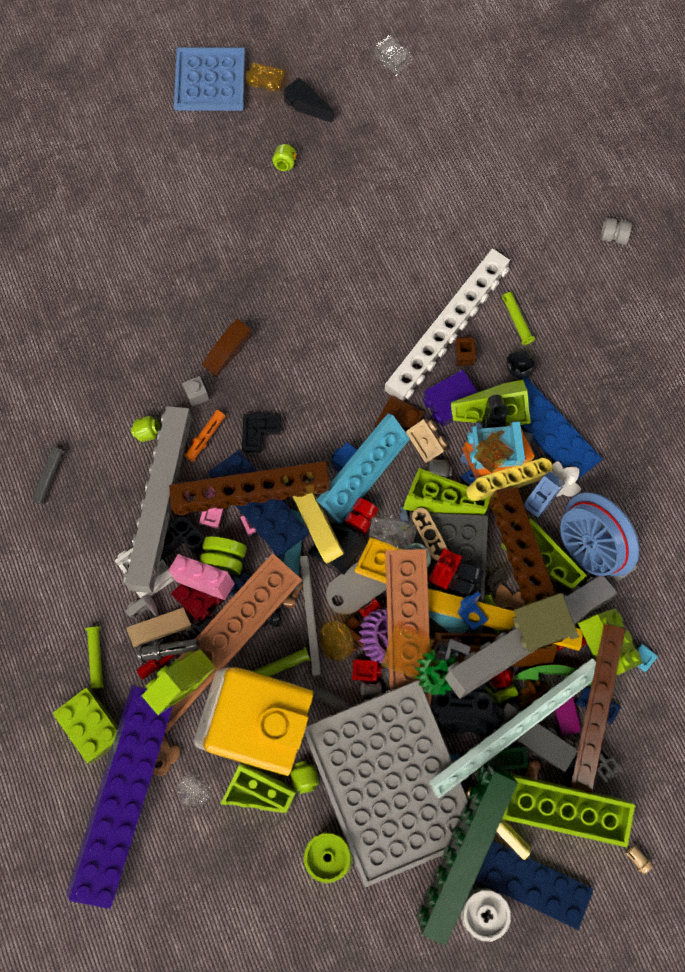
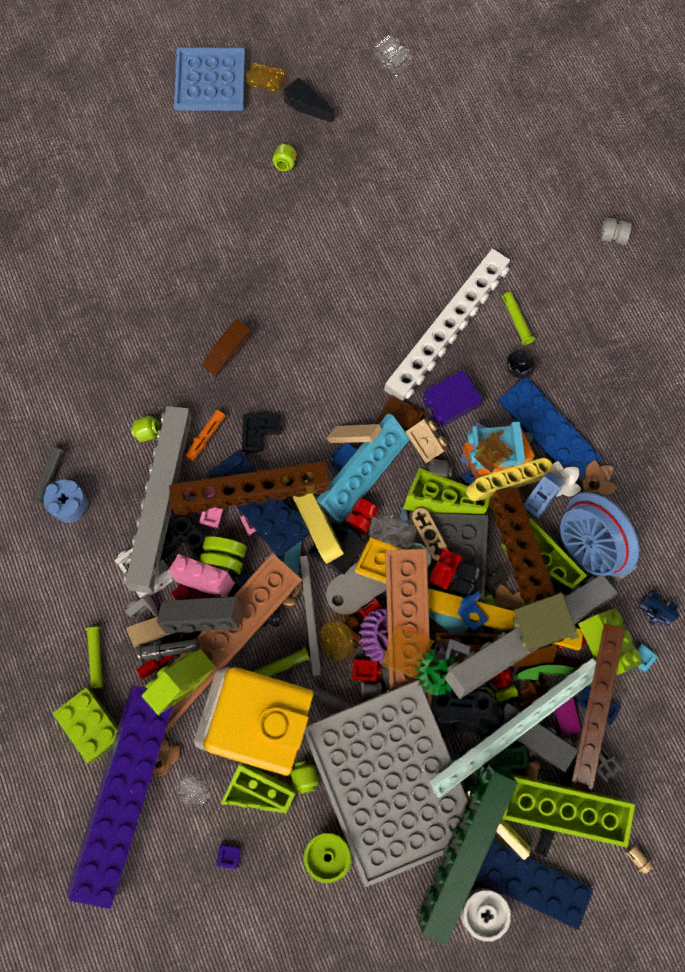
light grey brick [182,376,209,407] -> none
lime wedge [450,380,530,426] -> none
reddish brown brick [454,336,476,366] -> none
black piece [482,395,508,428] -> none
none -> medium blue brick [44,480,88,523]
none -> dark grey brick [157,597,243,634]
none -> dark purple tile [216,844,241,869]
none -> tan tile [327,424,382,443]
none -> black pin [534,828,556,858]
none -> medium nougat plate [582,460,617,495]
none -> dark blue hips [638,591,680,627]

